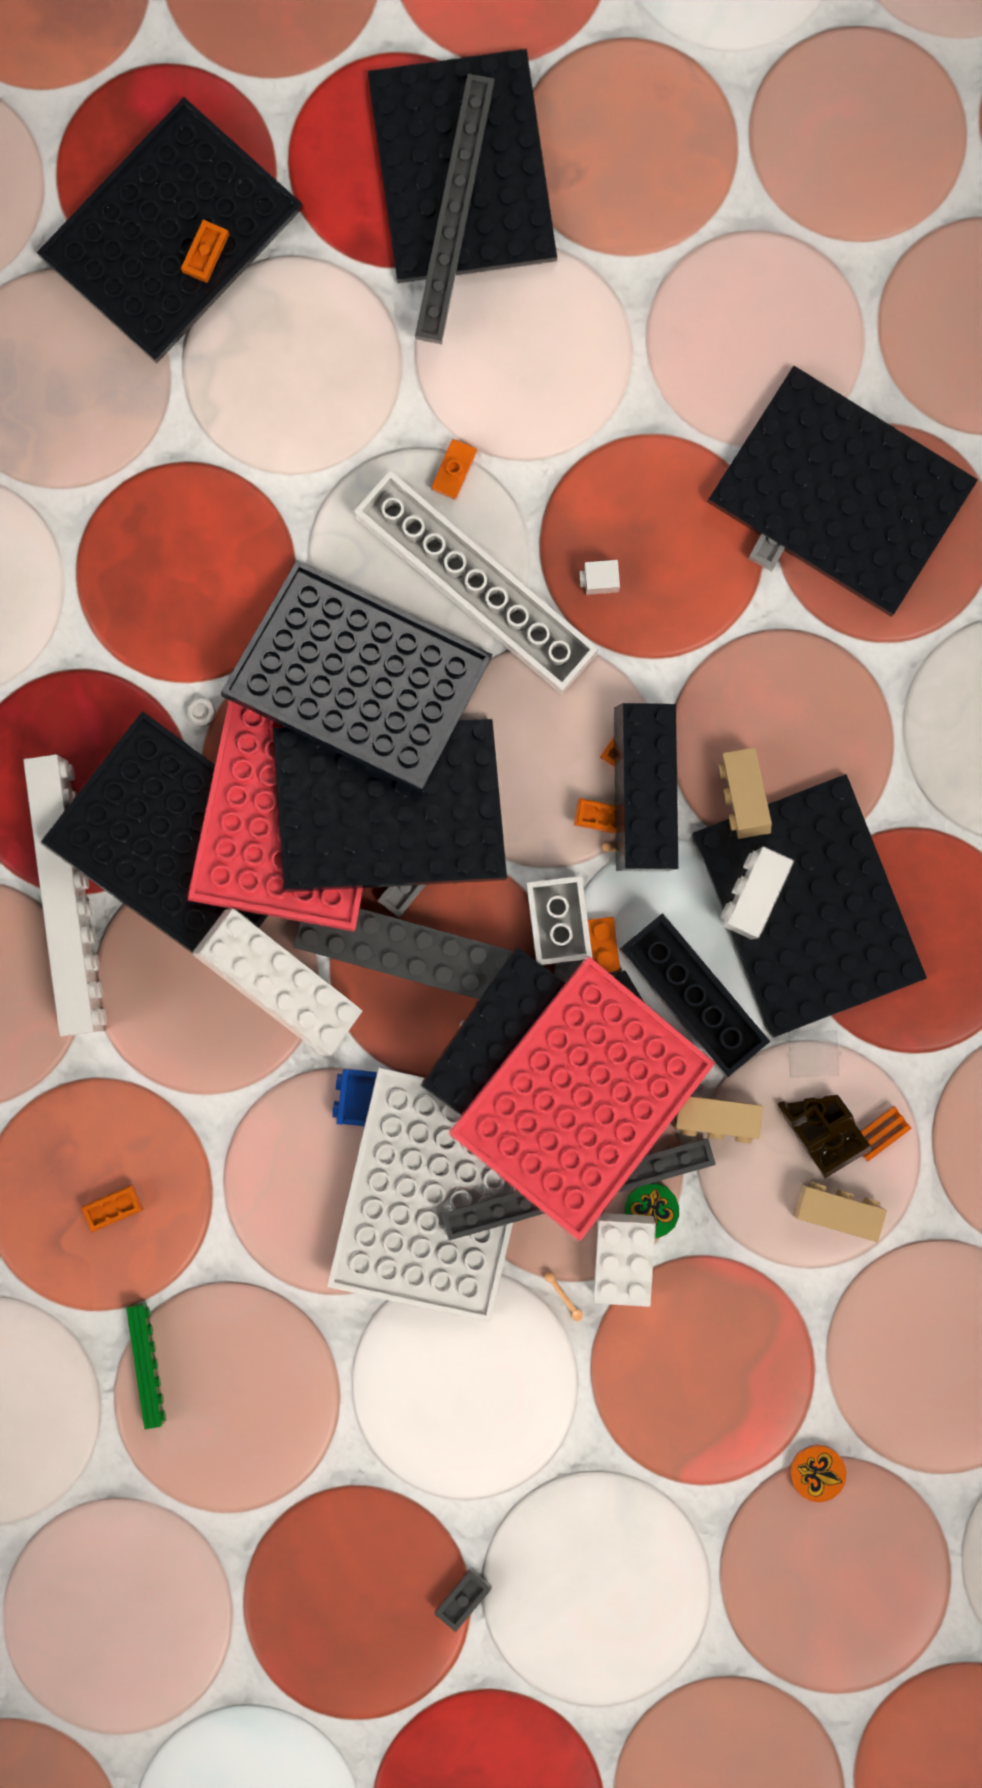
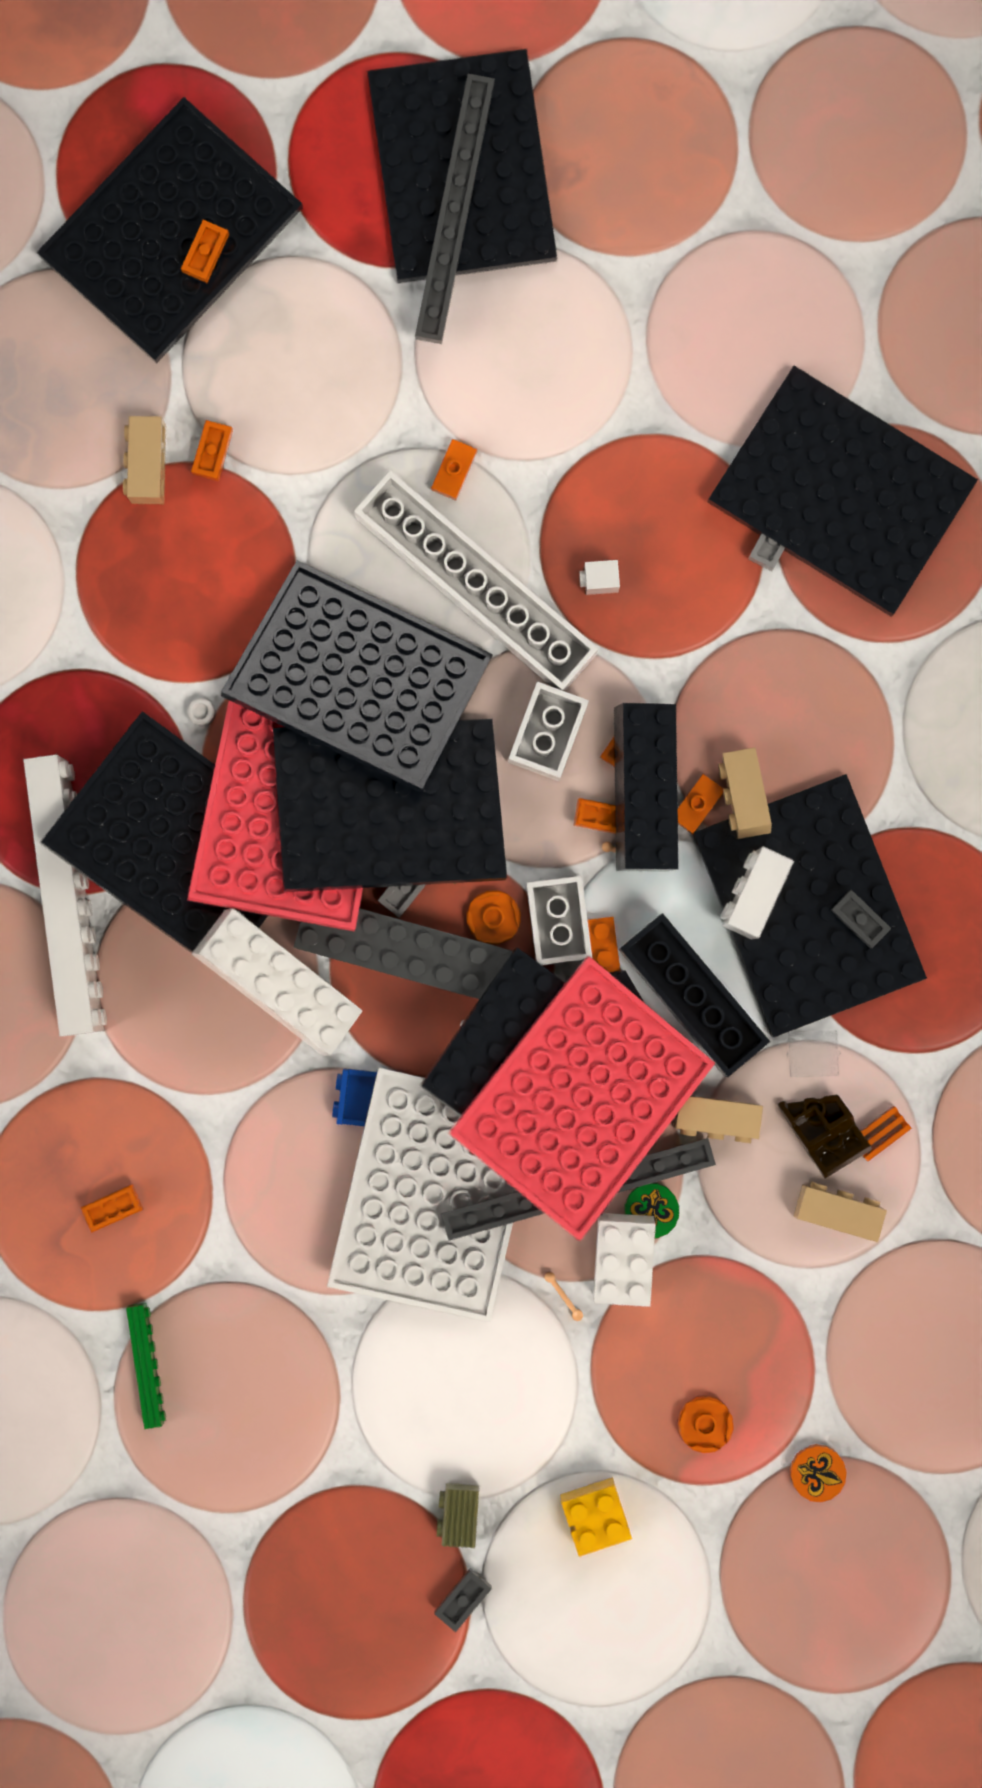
none -> tan brick [123,416,166,504]
none -> orange plate [191,420,233,482]
none -> olive brick [437,1483,479,1548]
none -> orange tile [467,890,521,945]
none -> white brick [508,681,589,781]
none -> yellow piece [560,1477,632,1557]
none -> orange plate [678,774,724,834]
none -> orange tile [678,1396,734,1453]
none -> dark grey plate [831,890,891,949]

